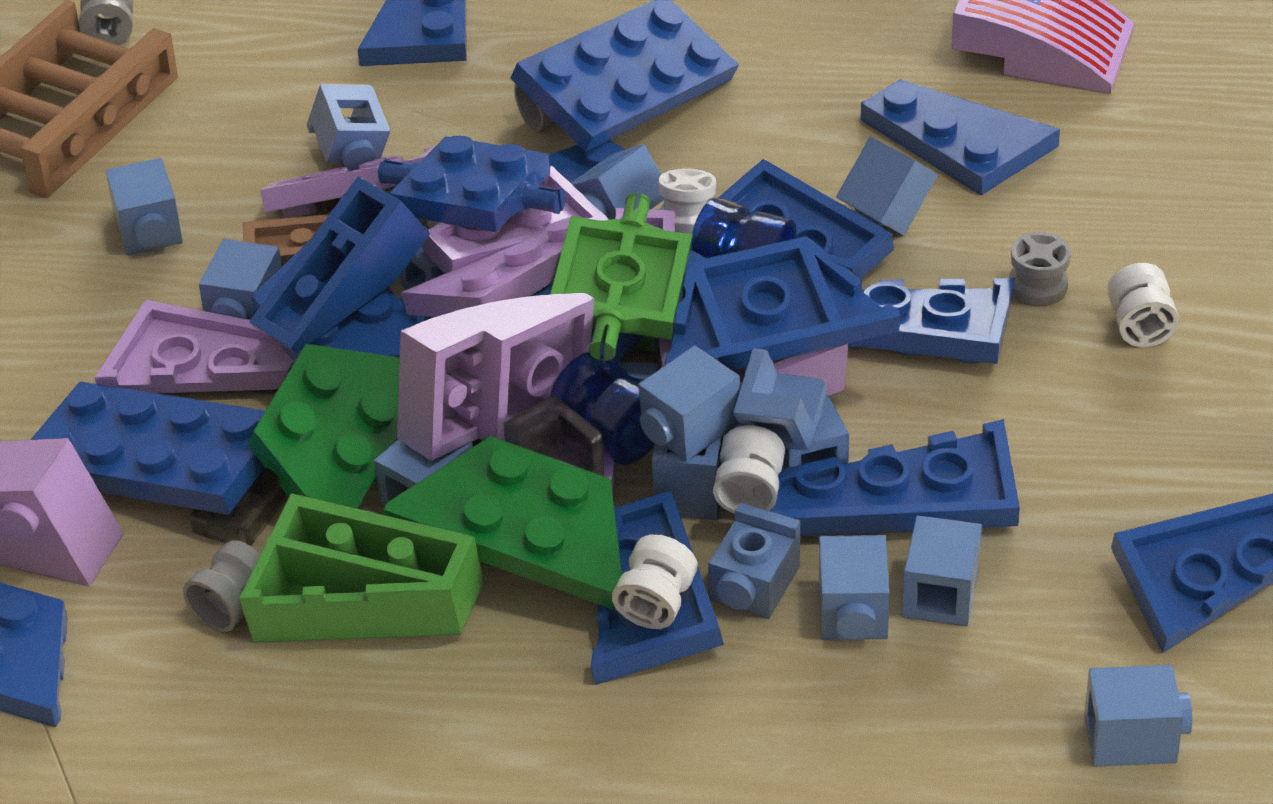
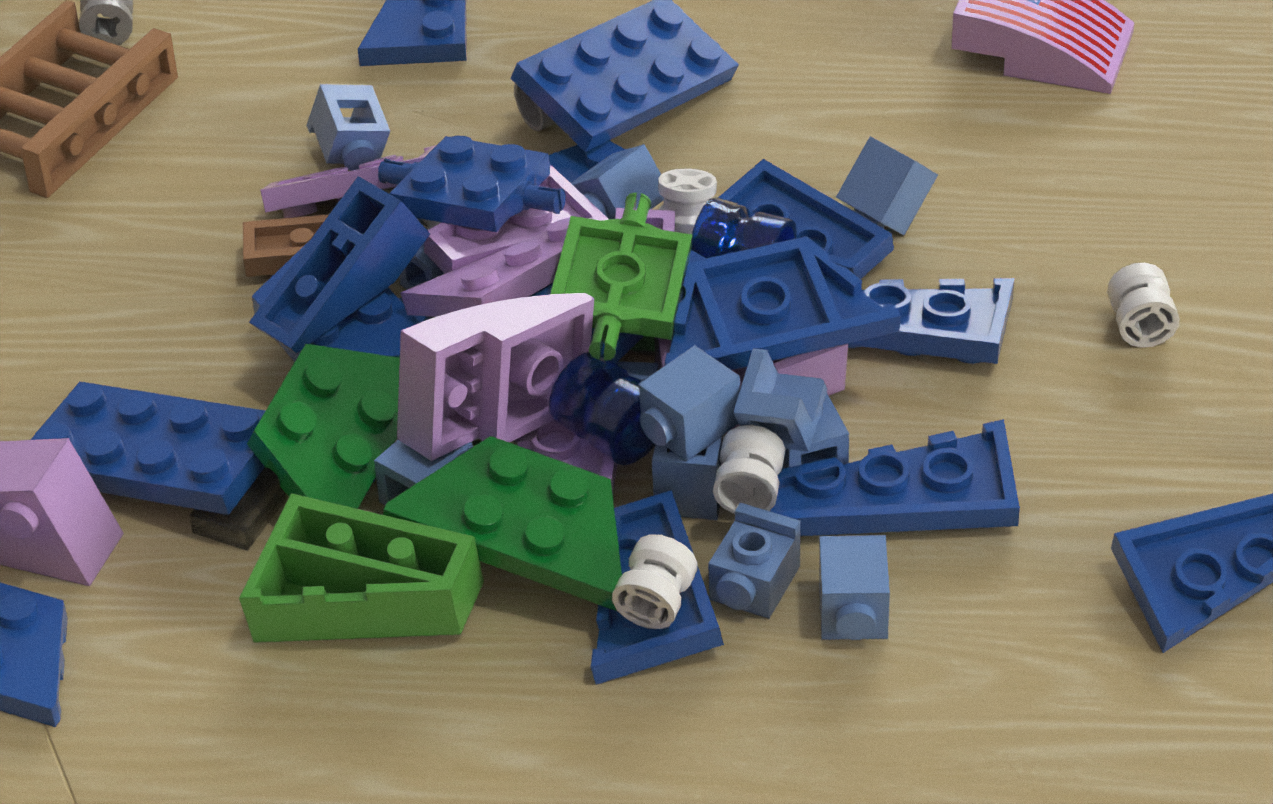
lavender wing [95,300,294,393] -> none
medium blue brick [105,157,183,255] -> none
light grey wheel [182,540,261,632] -> none
medium blue brick [199,239,282,320] -> none
clear smoke panel [503,395,604,476] -> none
wing [861,79,1060,195] -> none
medium blue brick [903,515,982,626] -> none
light grey wheel [1009,232,1071,306] -> none
medium blue brick [1084,665,1192,767] -> none

